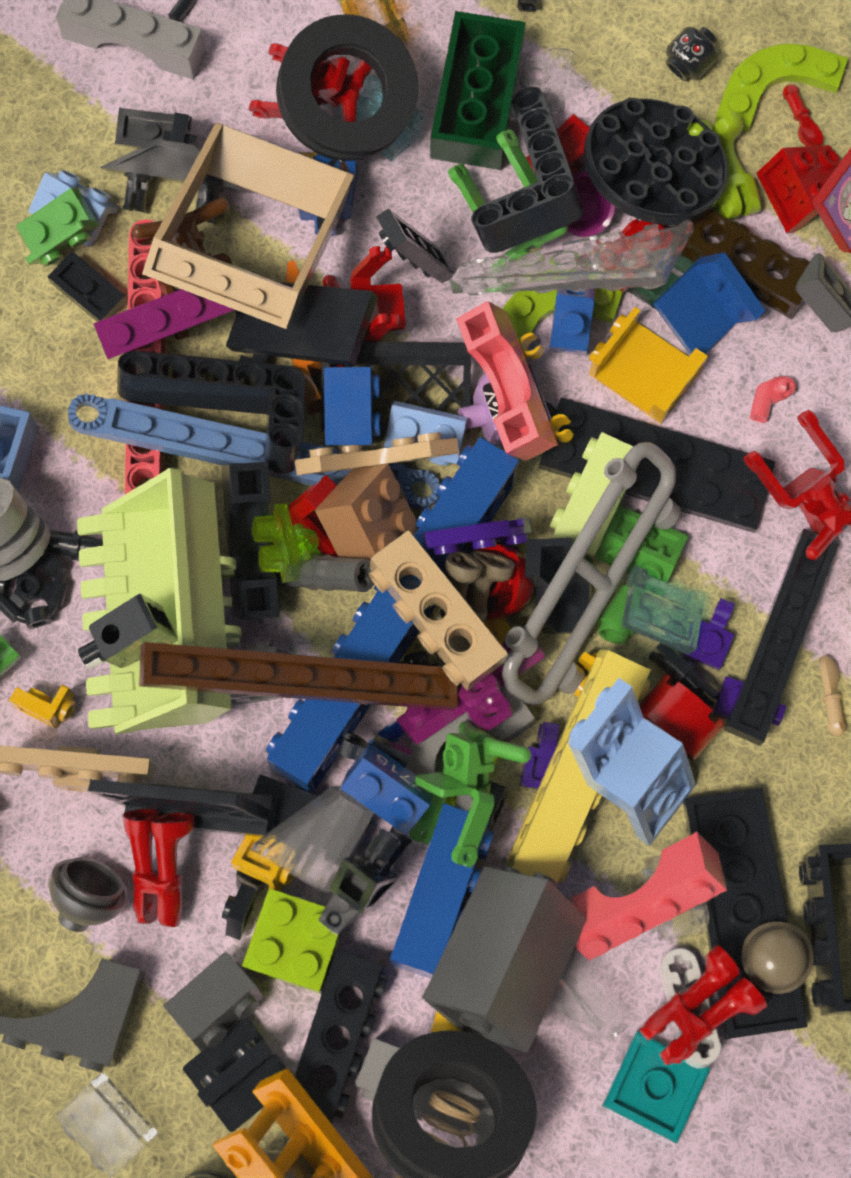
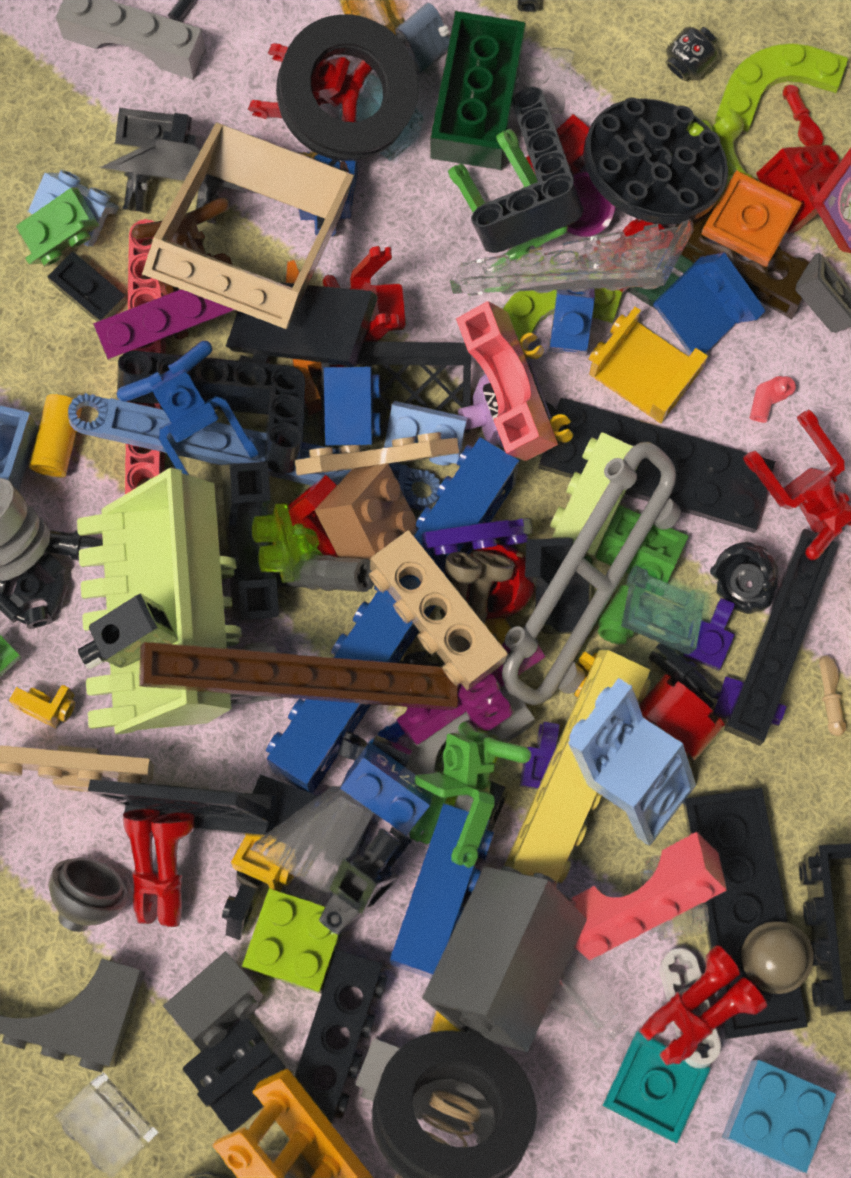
black plate [376,208,454,283] -> none
none -> yellow pin [29,394,83,478]
none -> blue piece [117,341,259,476]
none -> sand blue piece [395,2,450,74]
none -> orange tile [701,170,802,267]
none -> black hair [710,542,778,614]
none -> dark azure brick [721,1060,836,1173]

